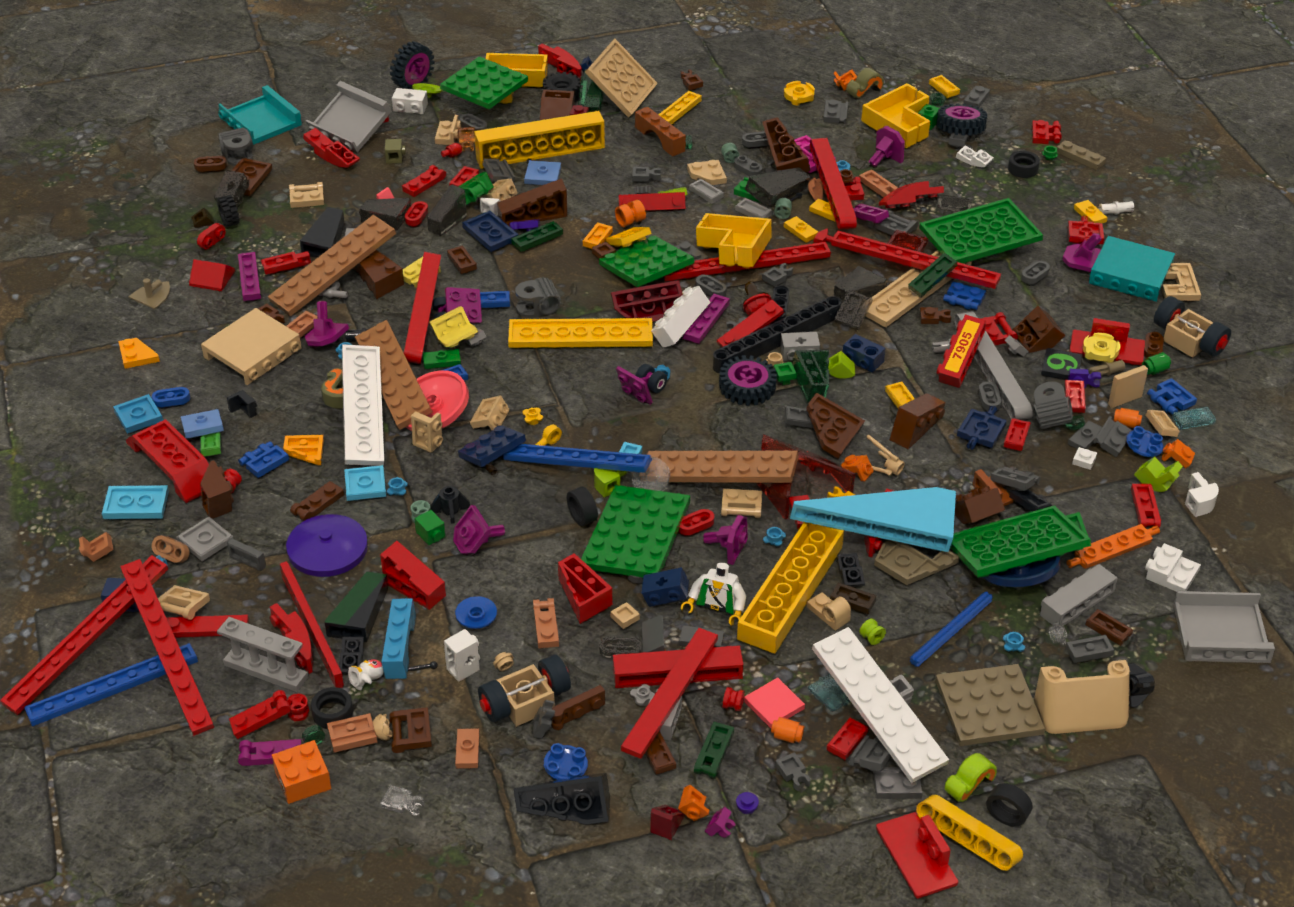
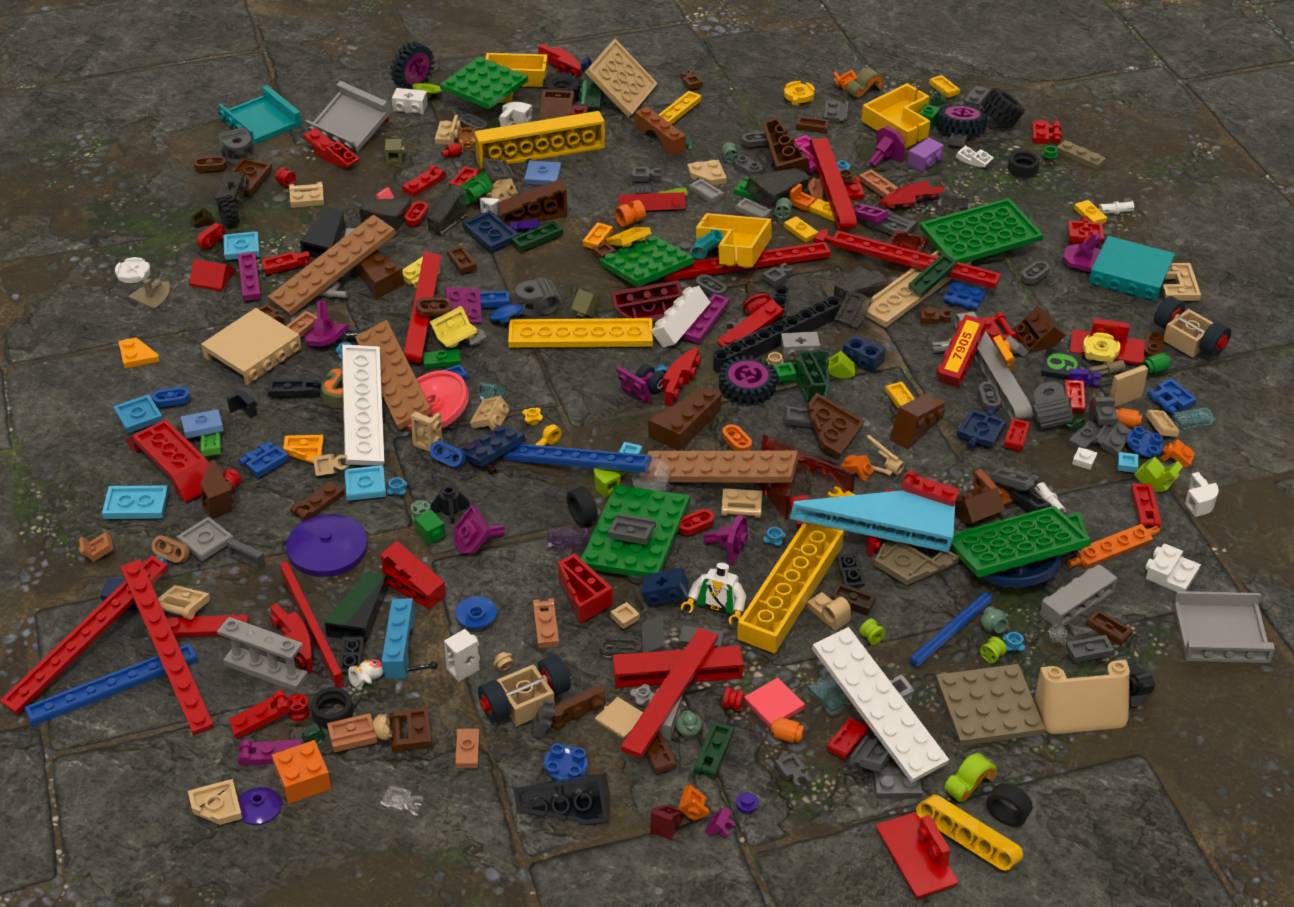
none -> white tile [115,257,151,283]
none -> tan plate [188,779,242,825]
none -> medium azure plate [224,232,260,260]
none -> dark purple dish [238,787,282,825]
none -> black hinge [268,379,322,398]
none -> red wheel [275,167,296,187]
none -> tan plate [313,454,349,476]
none -> reddish brown plate [415,297,452,316]
none -> blue plate [430,441,466,468]
none -> clear light blue slope [479,381,508,403]
none -> blue dish [489,304,524,323]
none -> white brick [499,102,532,127]
none -> clear purple bracket [548,527,589,551]
none -> olive brick [571,289,601,318]
none -> tan piece [595,697,643,739]
none -> dark grey plate [608,513,656,545]
none -> reddish brown wedge [648,387,722,451]
none -> red slope [663,347,701,406]
none -> sand green animal [675,710,702,740]
none -> teal piece [692,229,724,259]
none -> orange plate [722,424,752,451]
none -> orange bracket [789,184,816,211]
none -> reddish brown tile [796,116,830,134]
none -> red plate [901,471,959,507]
none -> medium lavender brick [907,137,944,172]
none -> lime wheel [980,637,1007,663]
none -> black tyre [981,88,1025,128]
none -> sand green animal [981,606,1008,633]
none -> light orange wing [993,335,1015,372]
none -> white pin [1034,482,1066,512]
none -> dark grey brick [1089,396,1118,425]
none -> medium azure plate [1117,452,1138,473]

